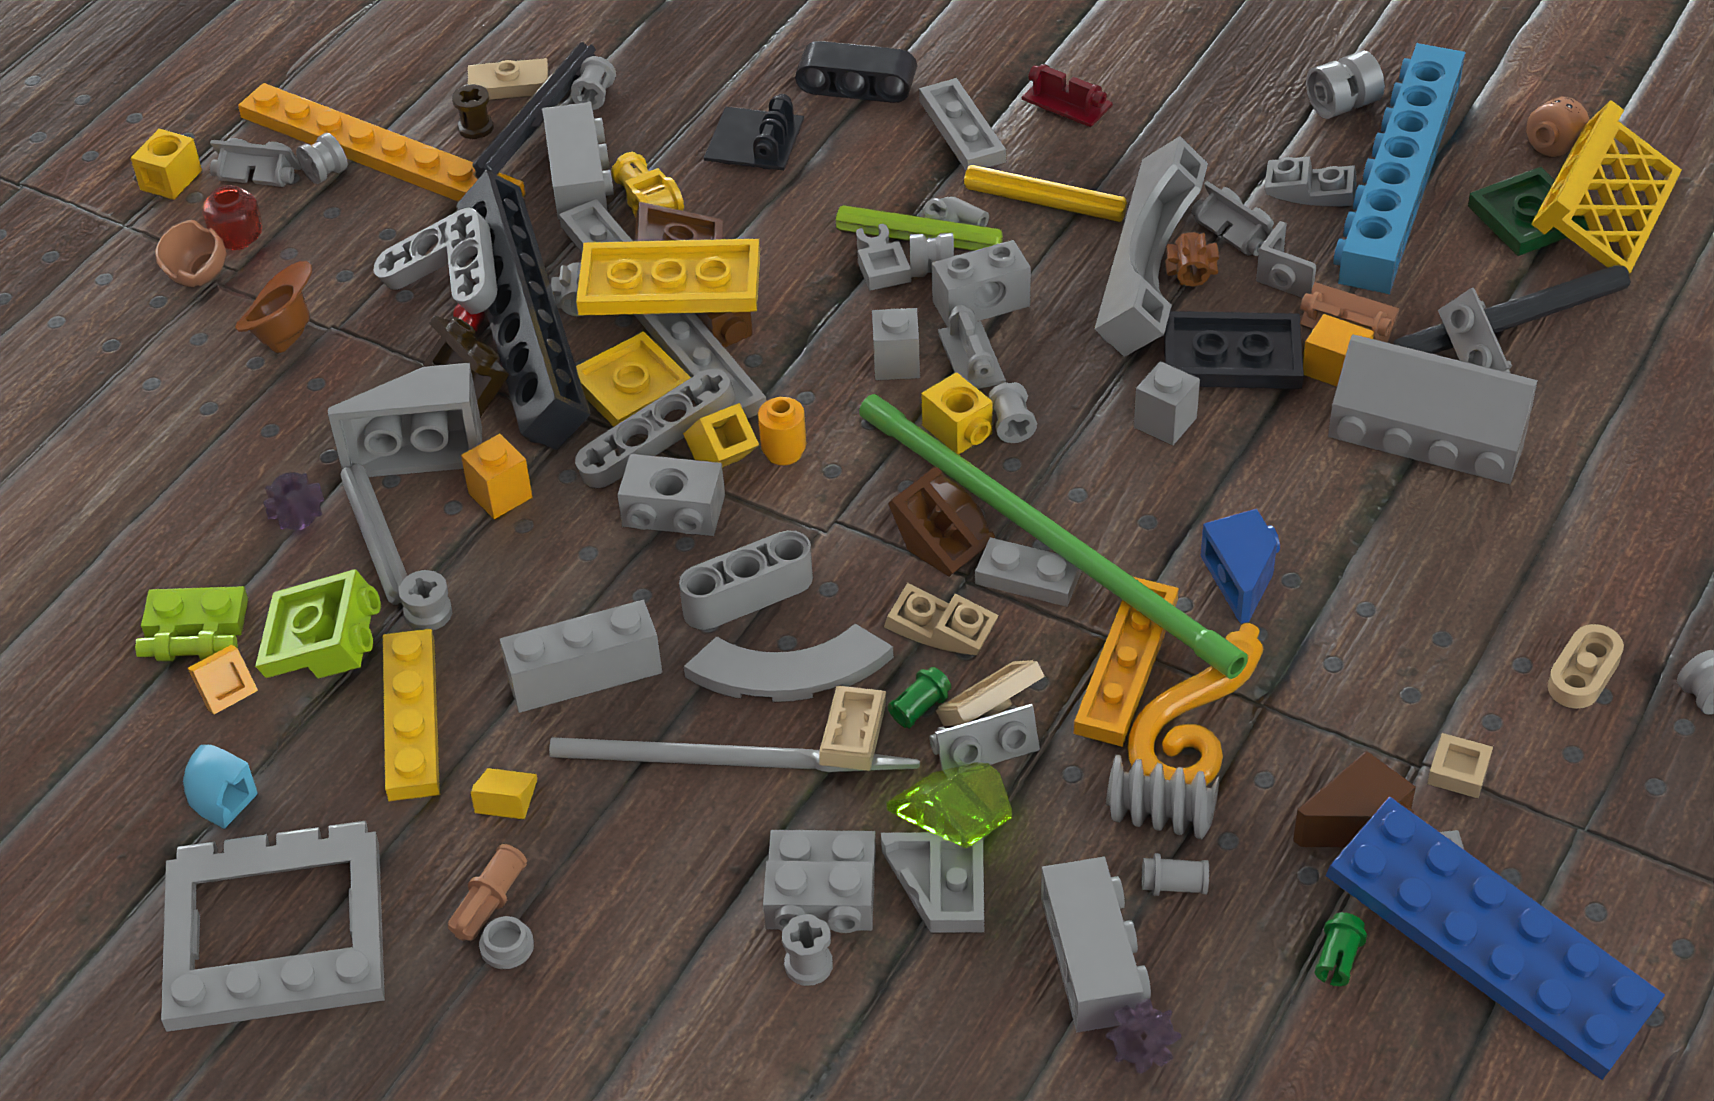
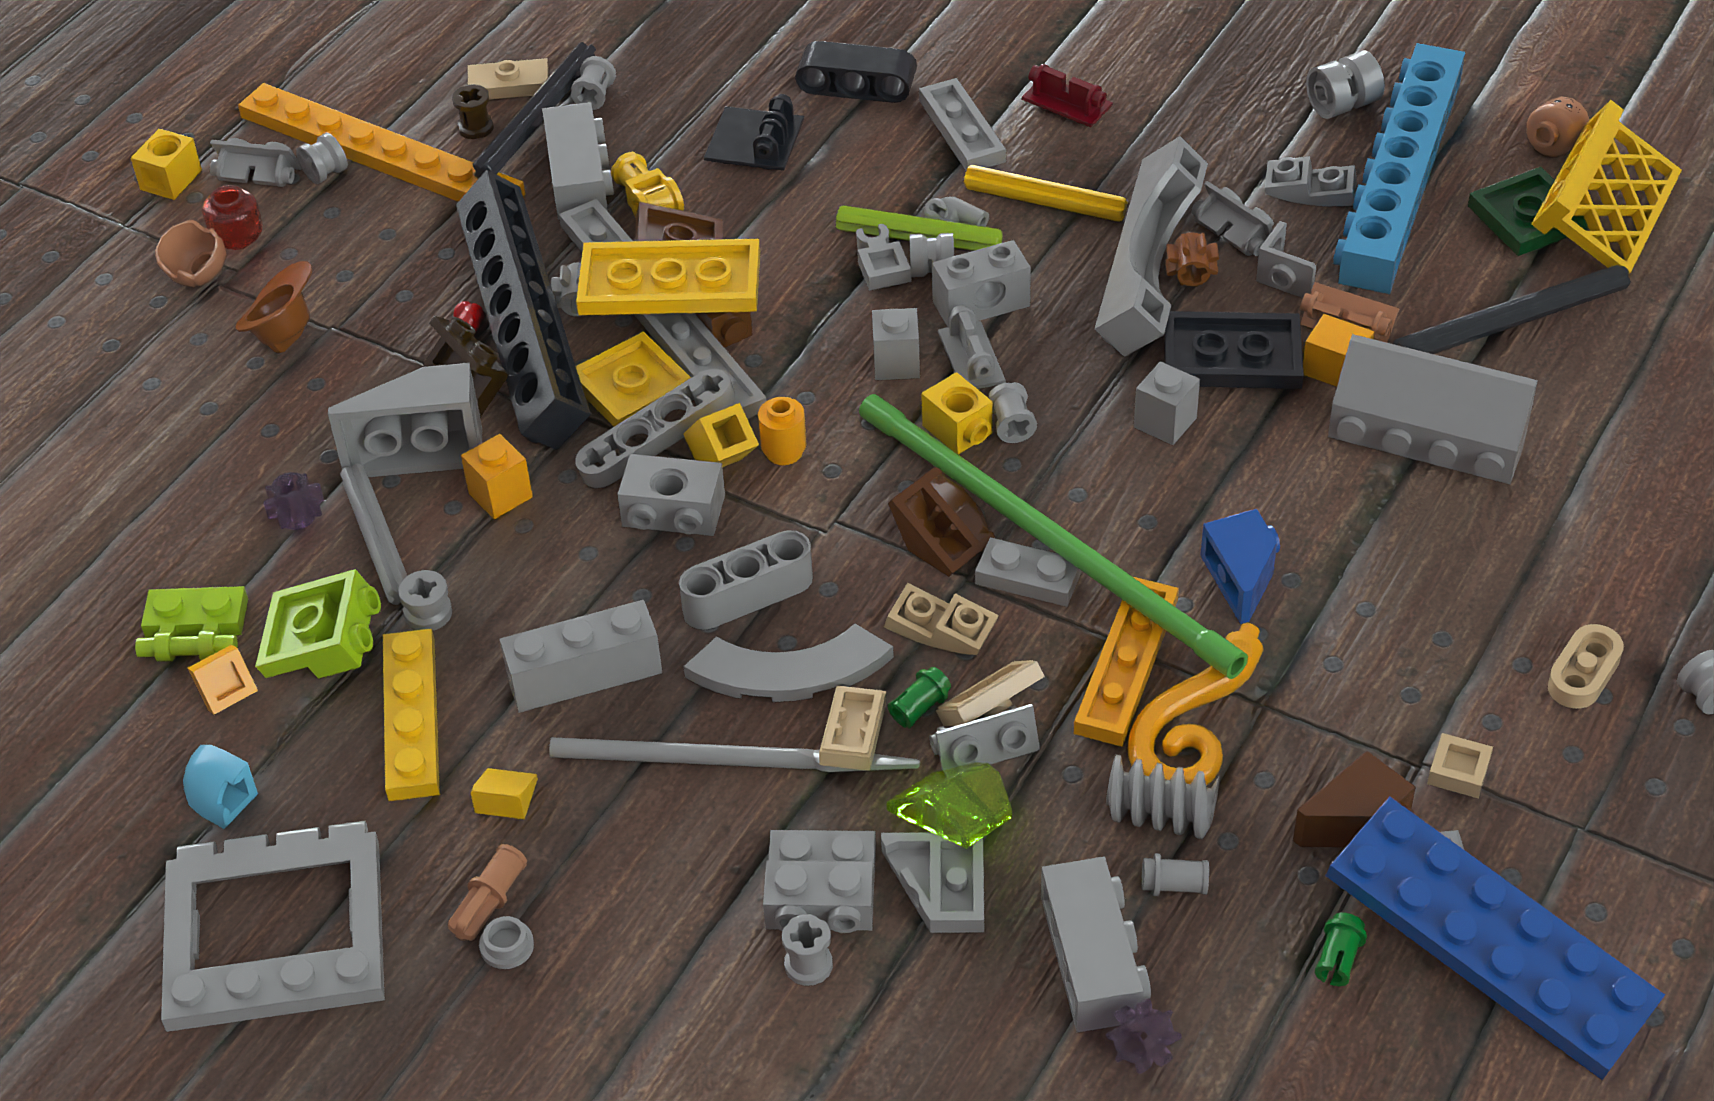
light grey beam [373,208,497,314] -> none
light grey hinge [1438,288,1512,373] -> none

